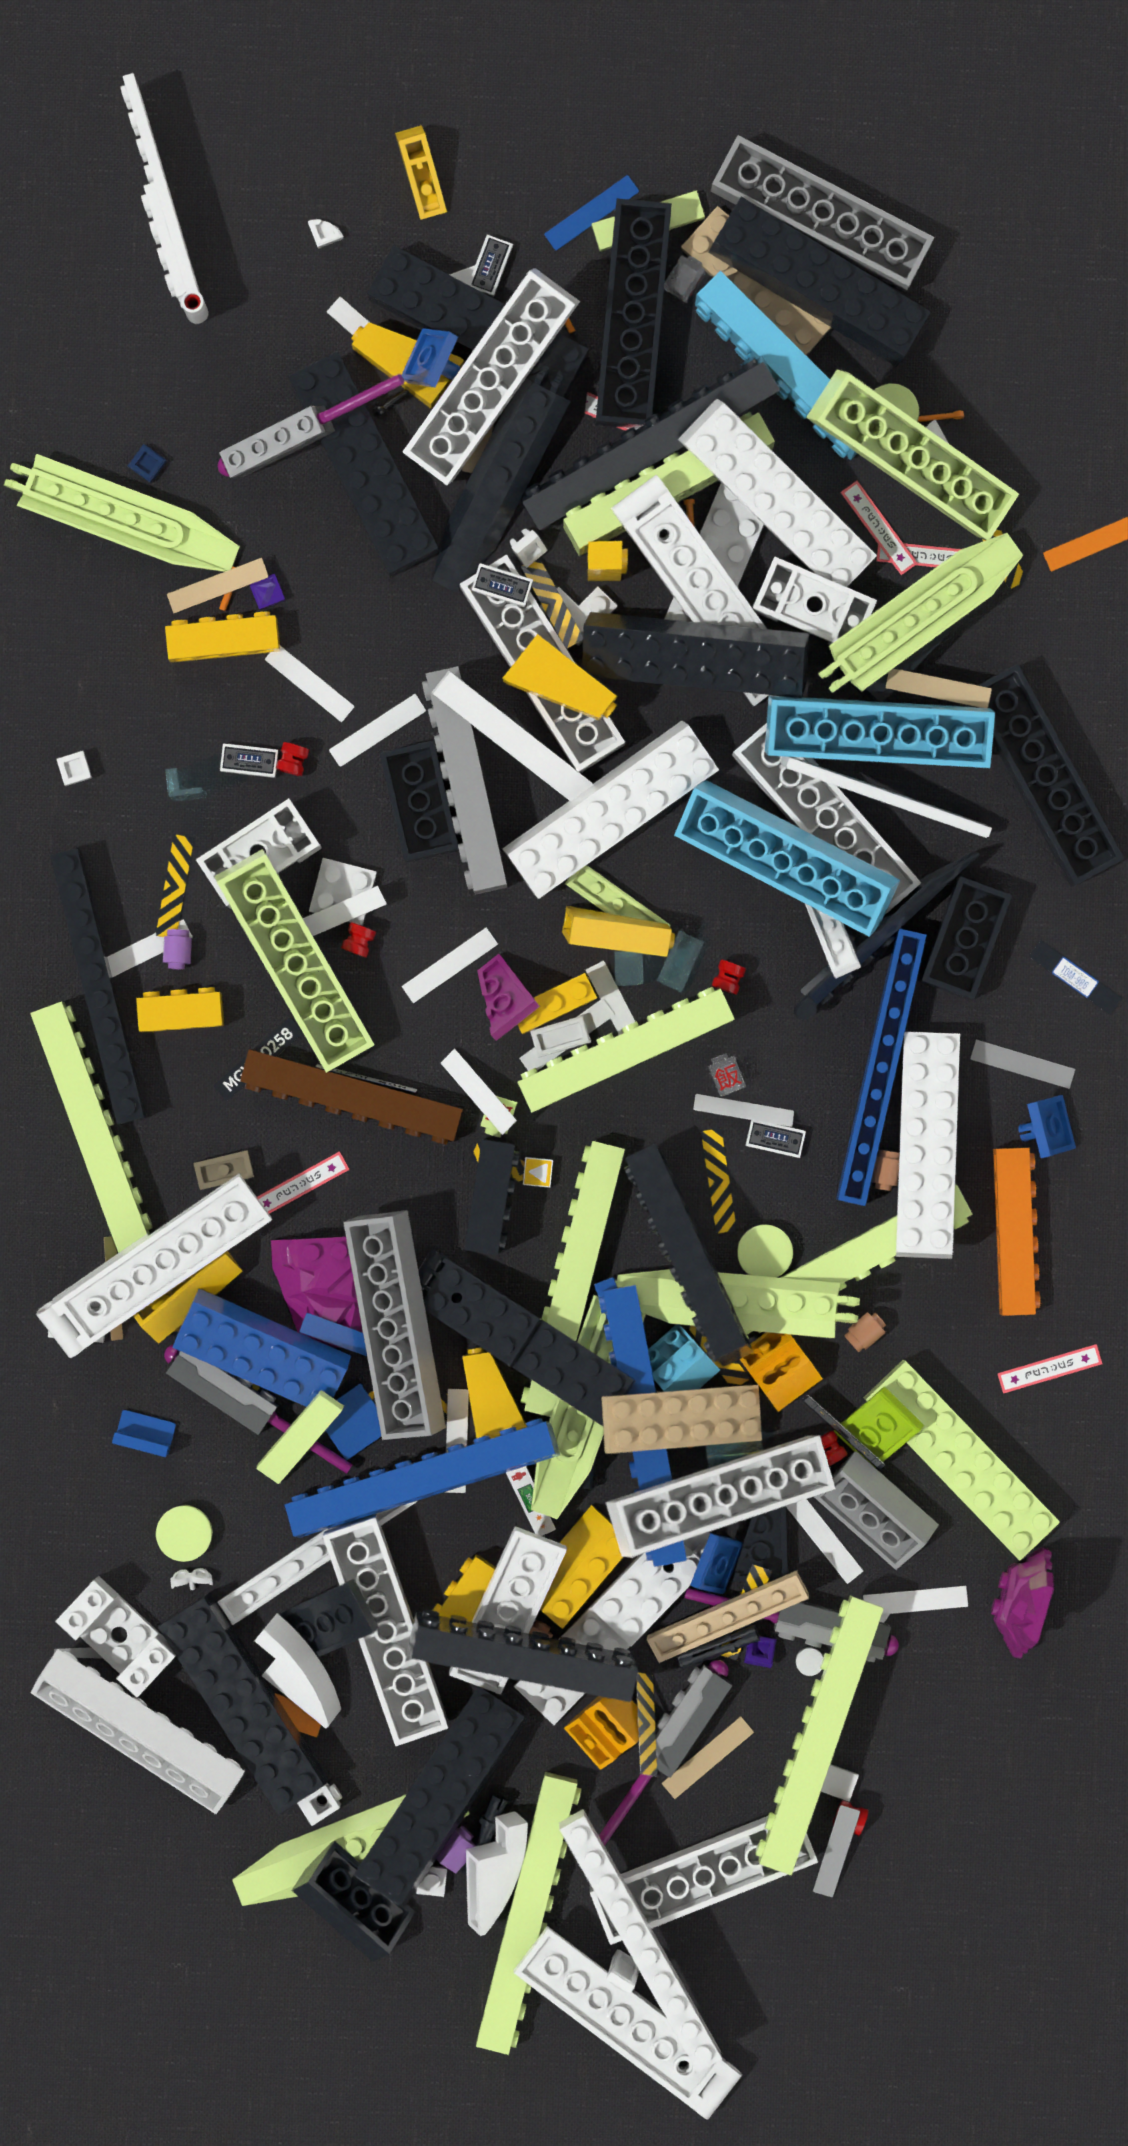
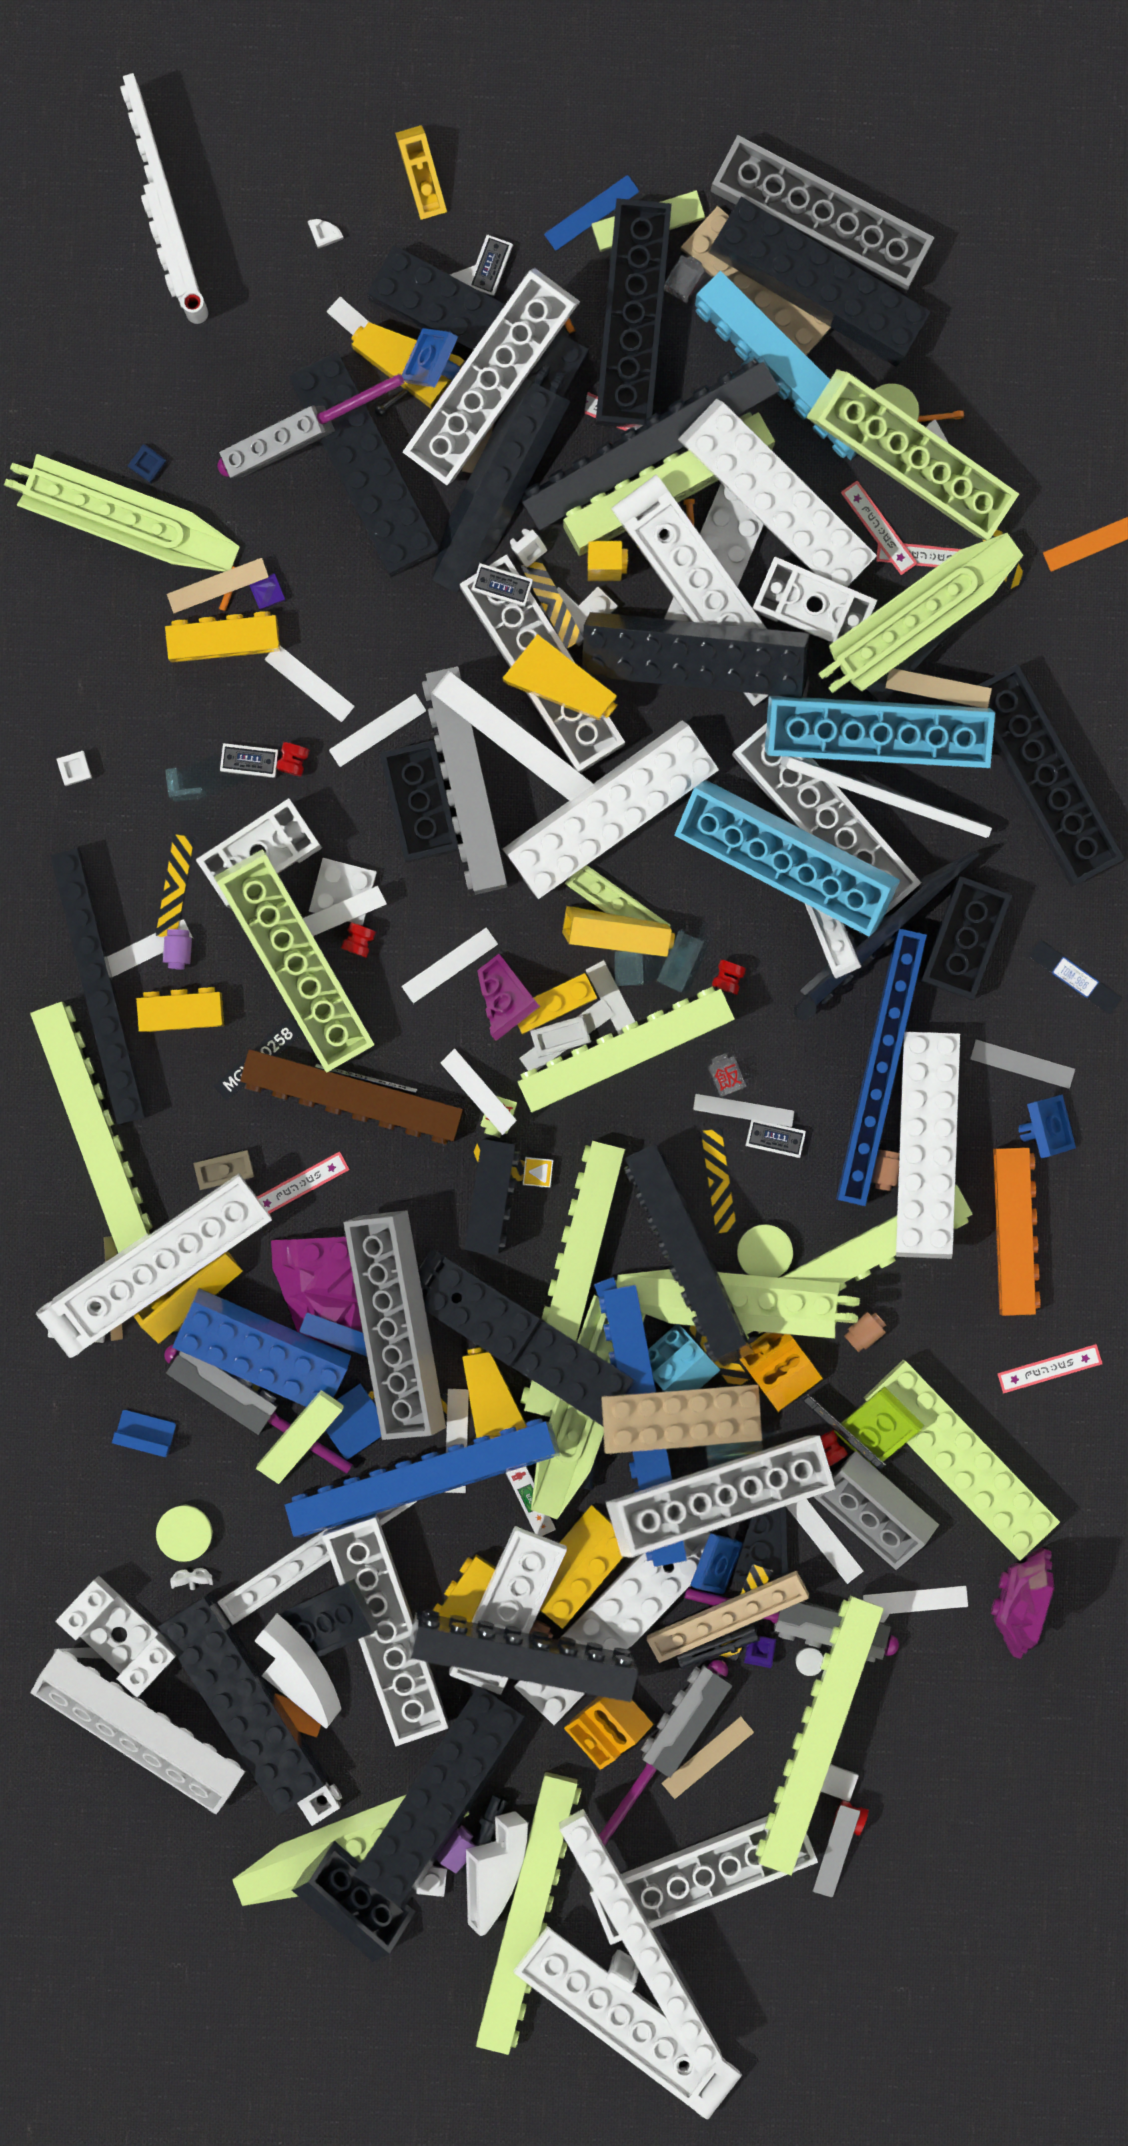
sticker [636,1673,657,1776] -> none

